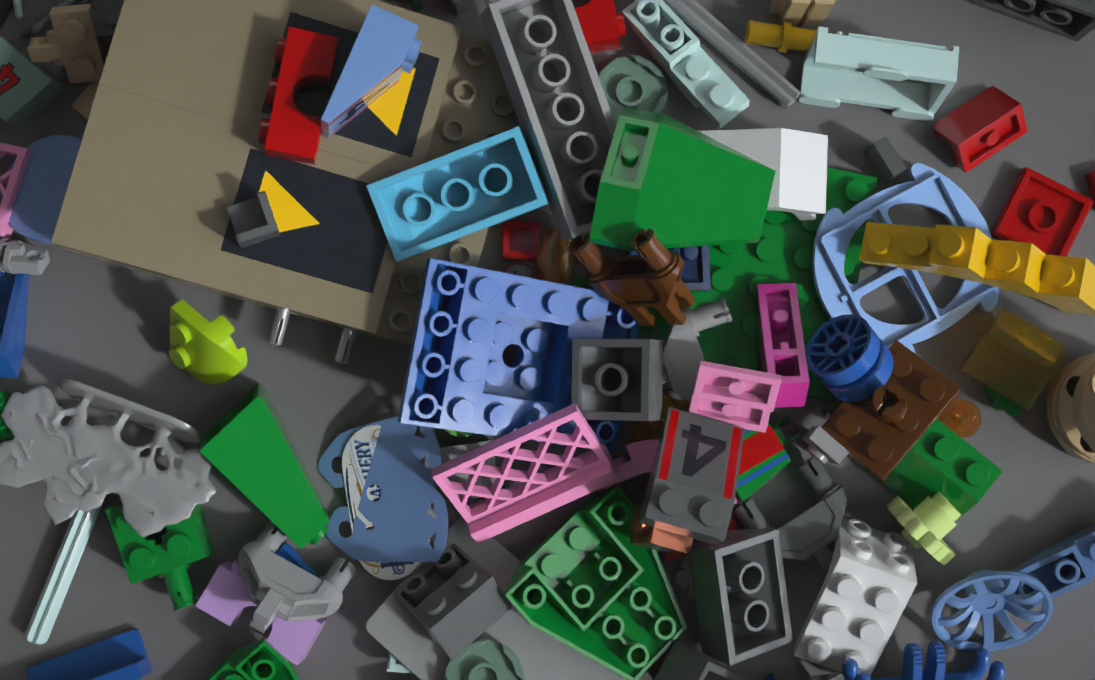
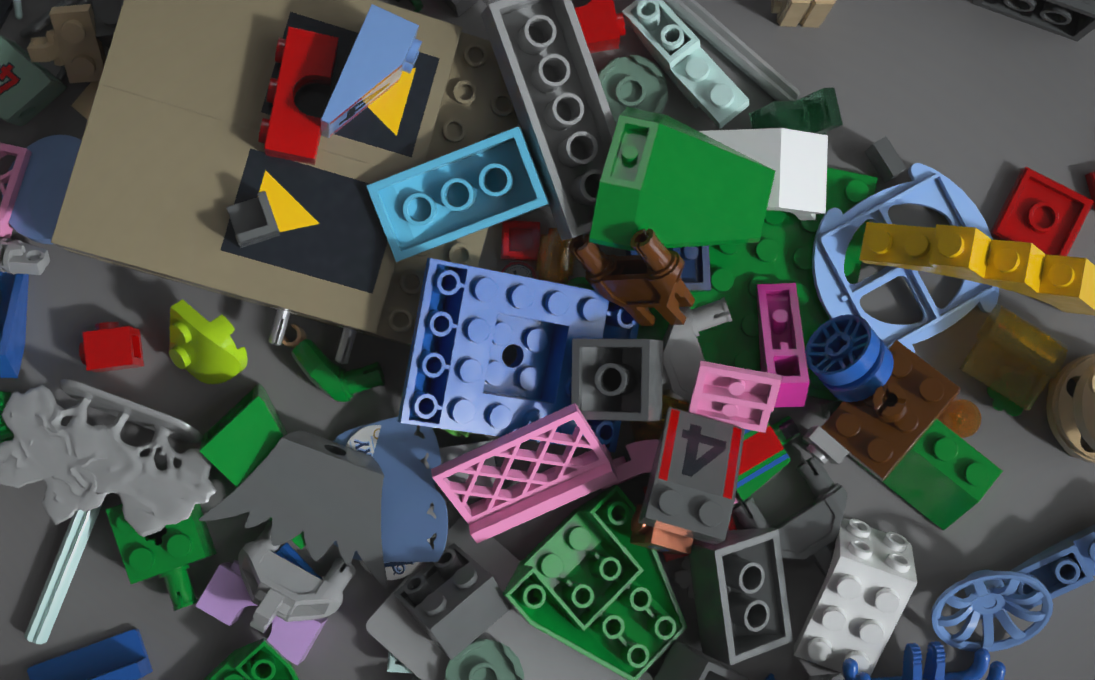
yellow pin [745,19,817,53] -> none
light aqua piece [799,26,959,121] -> none
yellowish green plant [887,492,961,565] -> none
red panel [932,86,1028,173] -> none
none -> red brick [79,322,144,372]
none -> dark grey piece [199,430,388,588]
none -> green arm [282,324,385,402]
none -> clear green brick [749,87,843,135]

